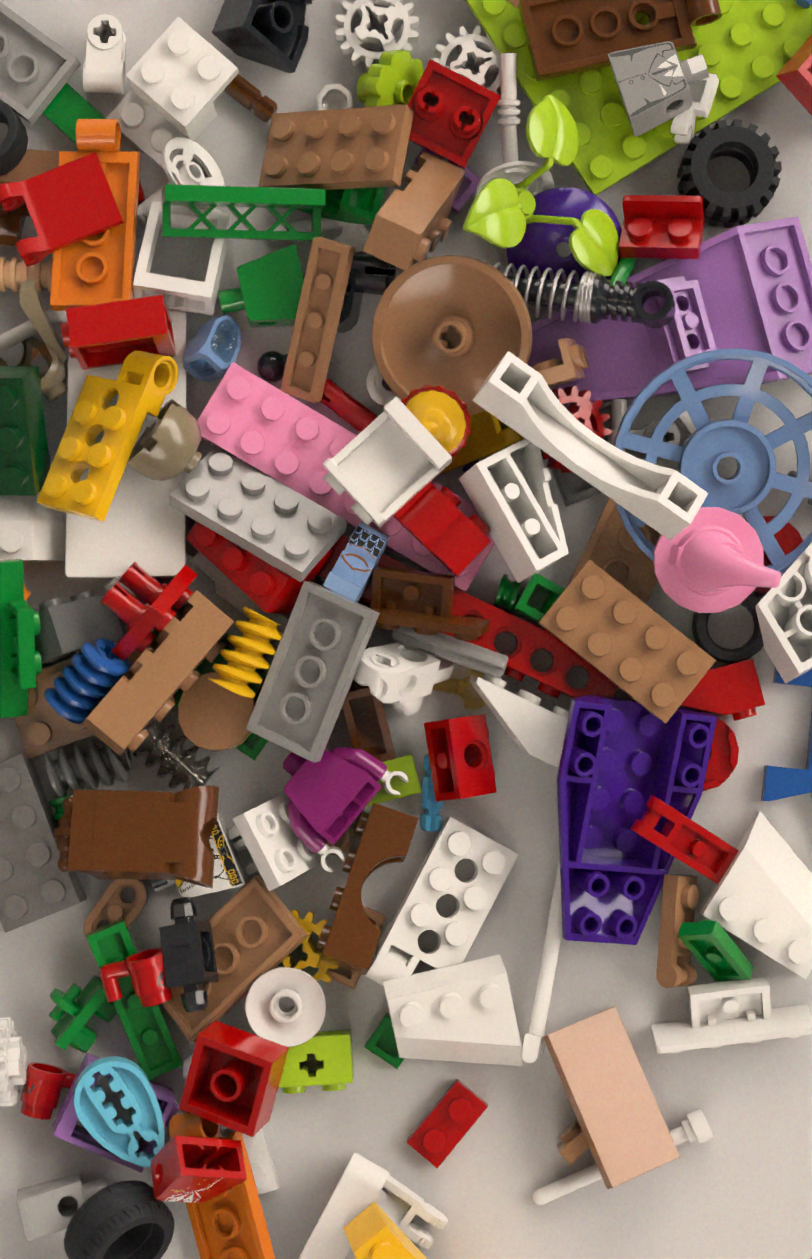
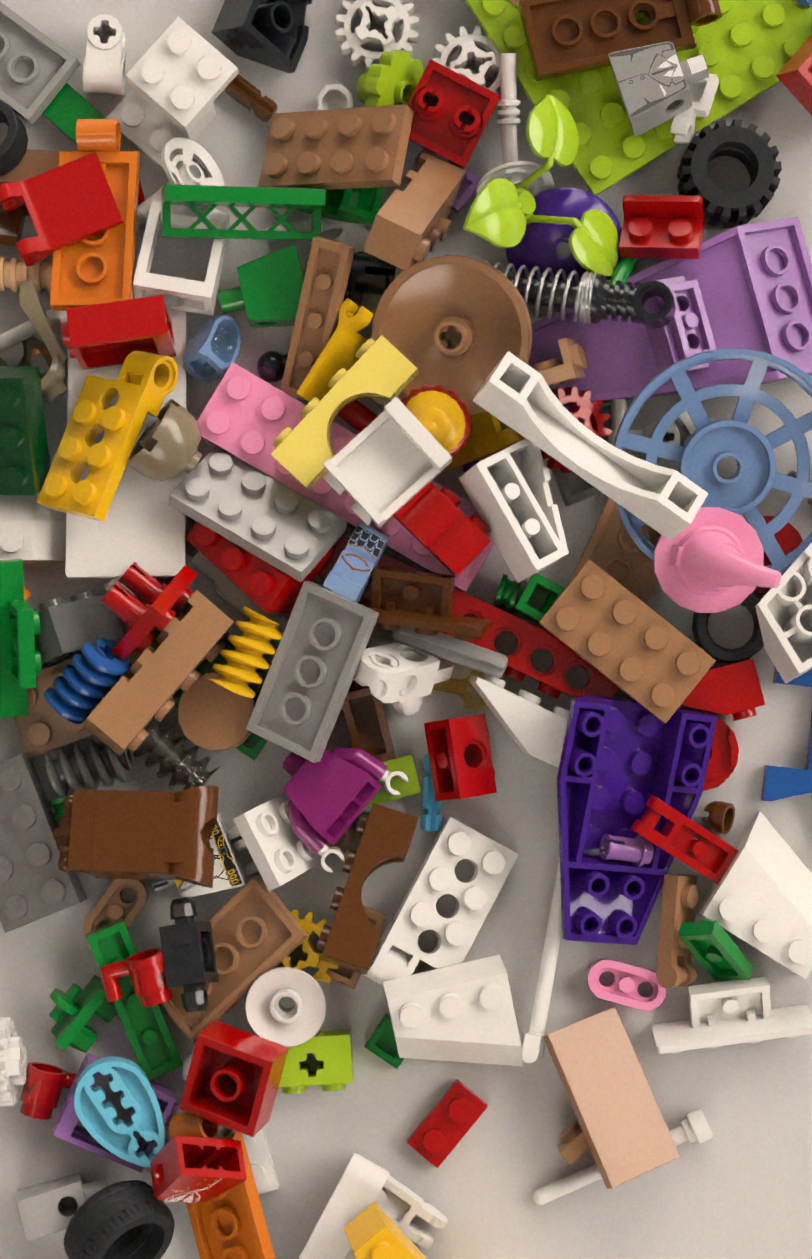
none -> light yellow arch [271,335,419,490]
none -> yellow flag [296,298,373,402]
none -> bright pink plate [587,958,666,1011]
none -> medium lavender pin [599,834,654,867]
none -> reddish brown hinge [702,801,735,835]

